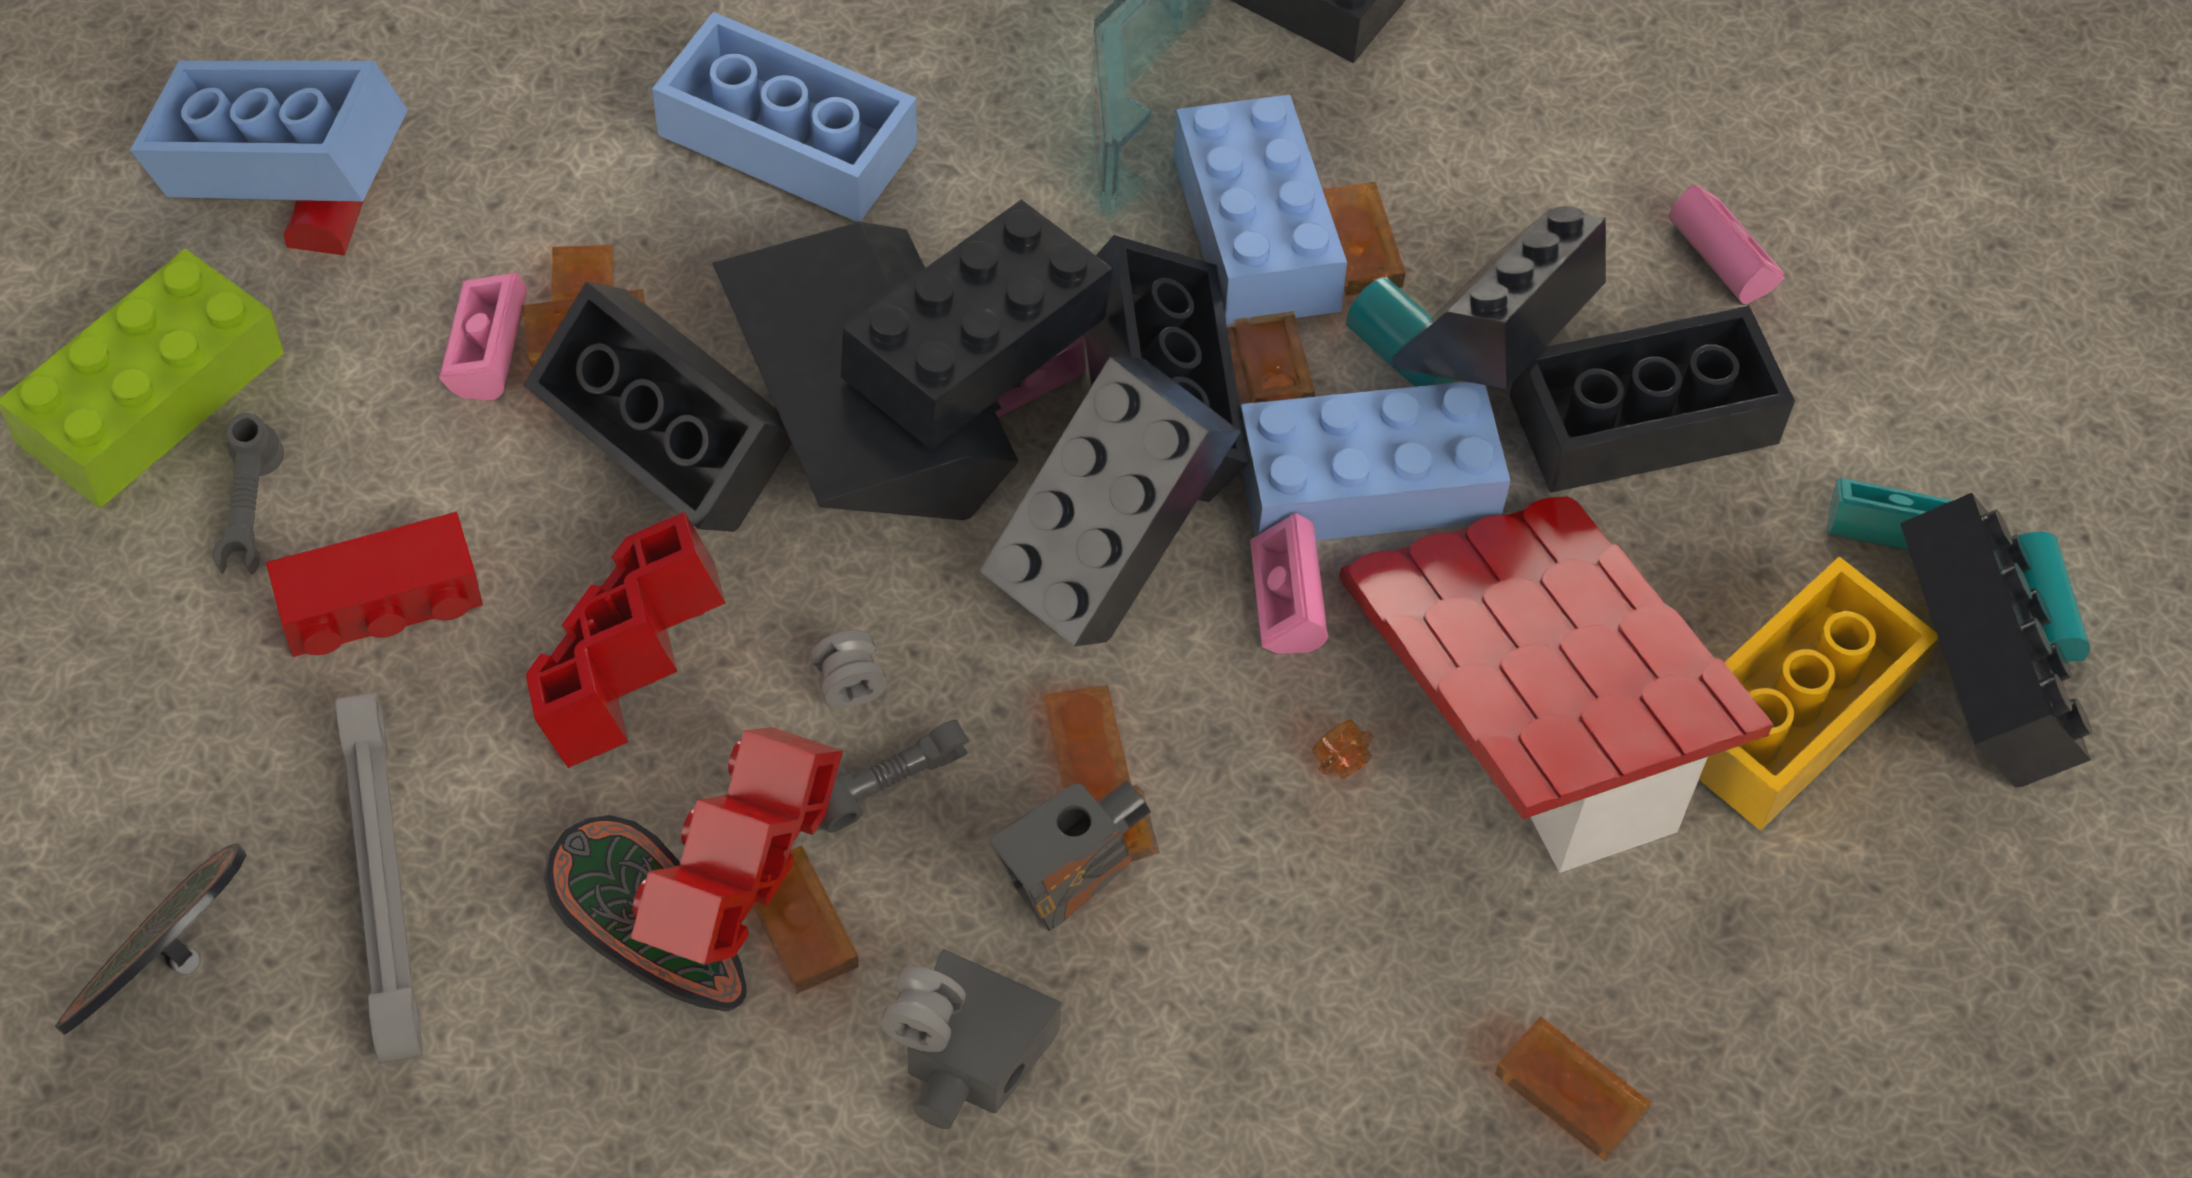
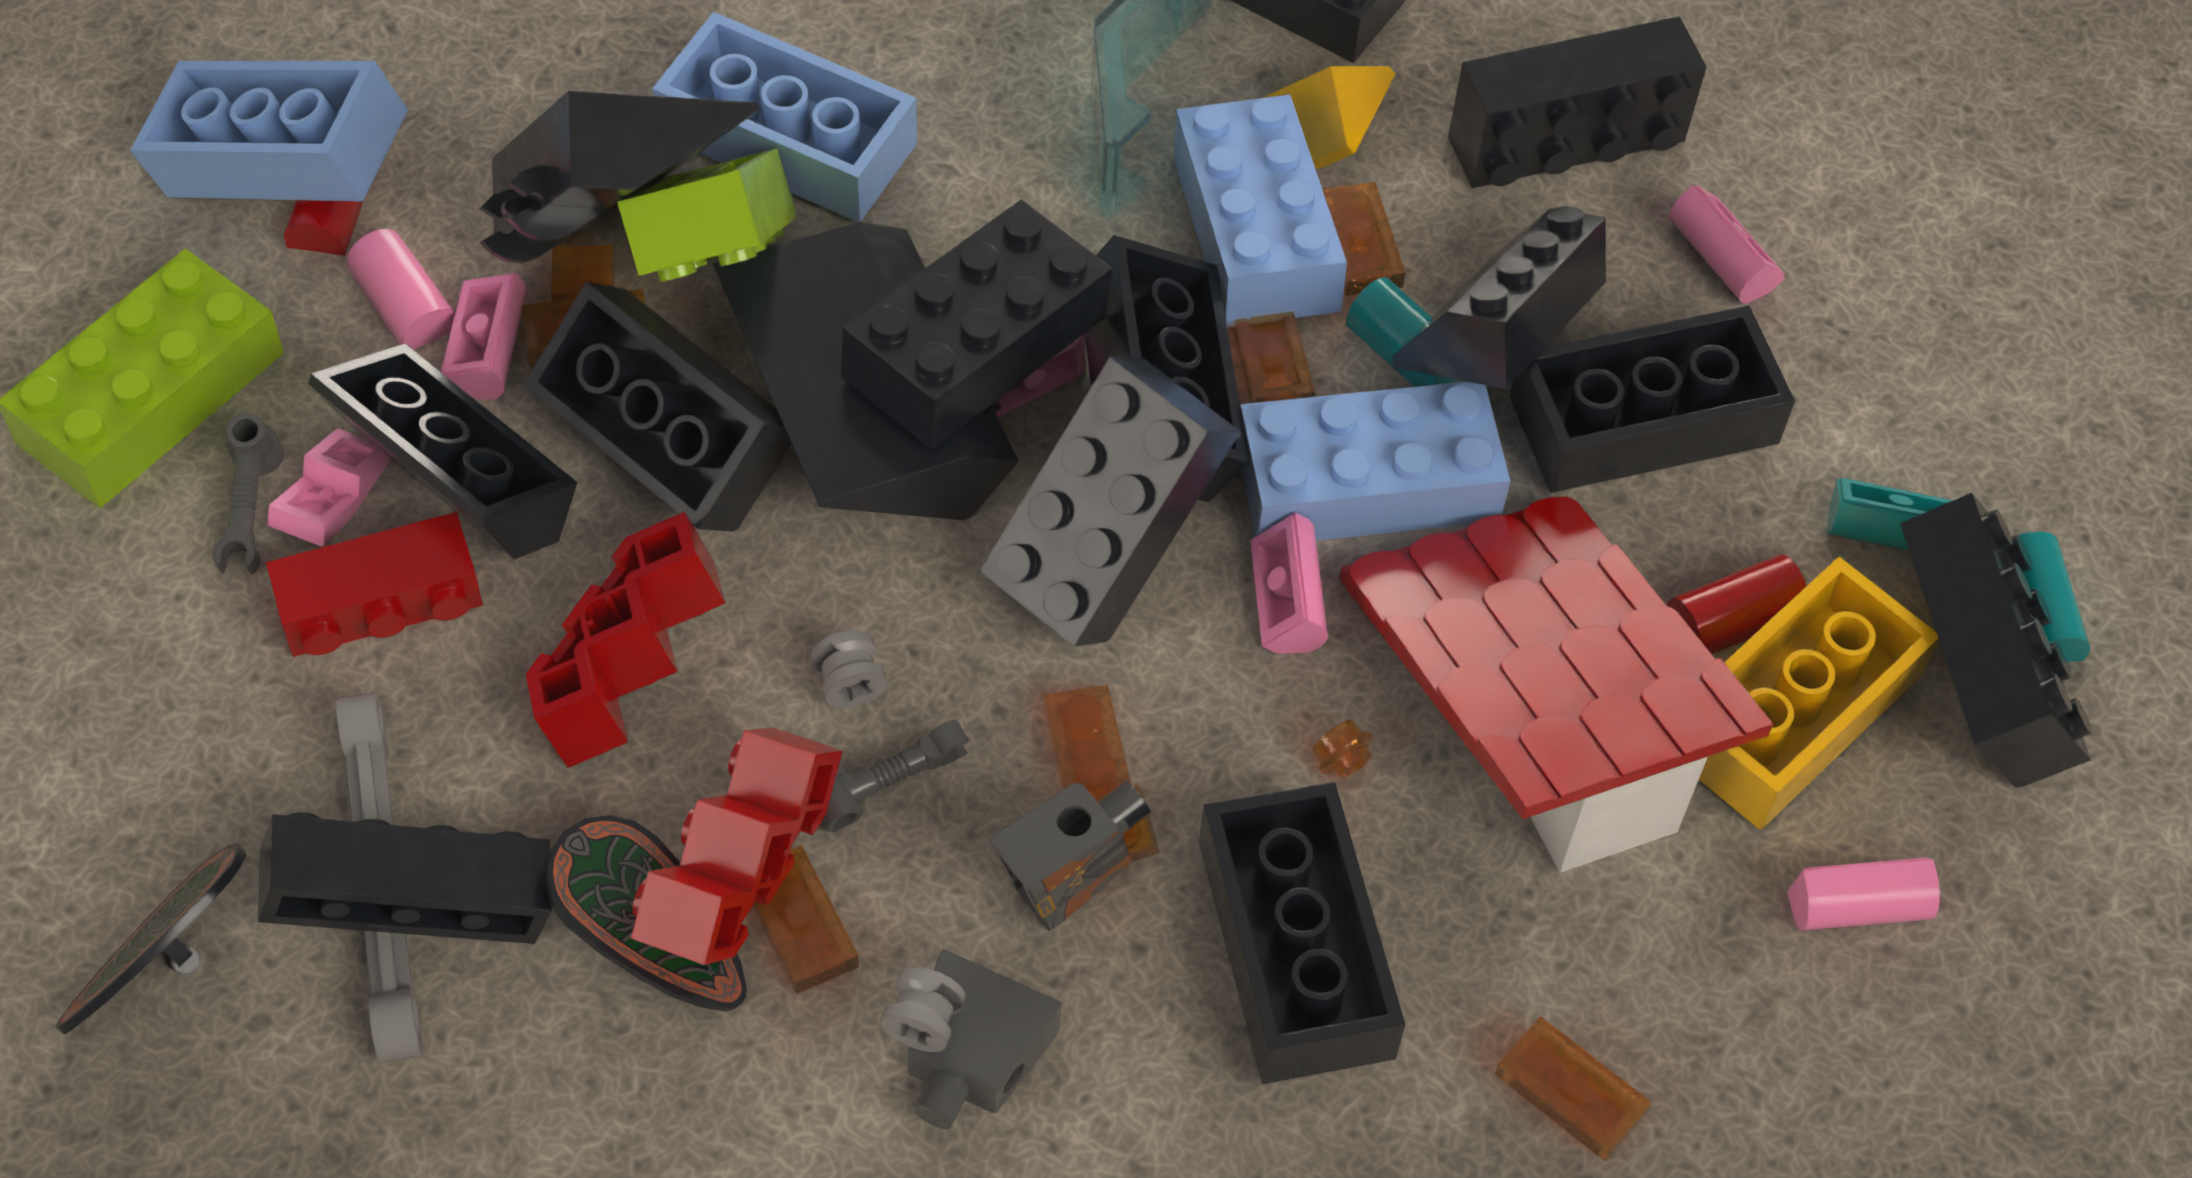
none -> black brick [258,812,552,944]
none -> bright pink slope [267,428,391,547]
none -> black slope [308,344,578,560]
none -> bright pink brick [347,229,455,350]
none -> black piece [479,90,761,263]
none -> lime brick [617,148,797,282]
none -> black brick [1199,782,1405,1084]
none -> yellow slope [1263,66,1396,169]
none -> black brick [1448,16,1707,188]
none -> red brick [1666,554,1807,654]
none -> bright pink brick [1787,857,1940,931]

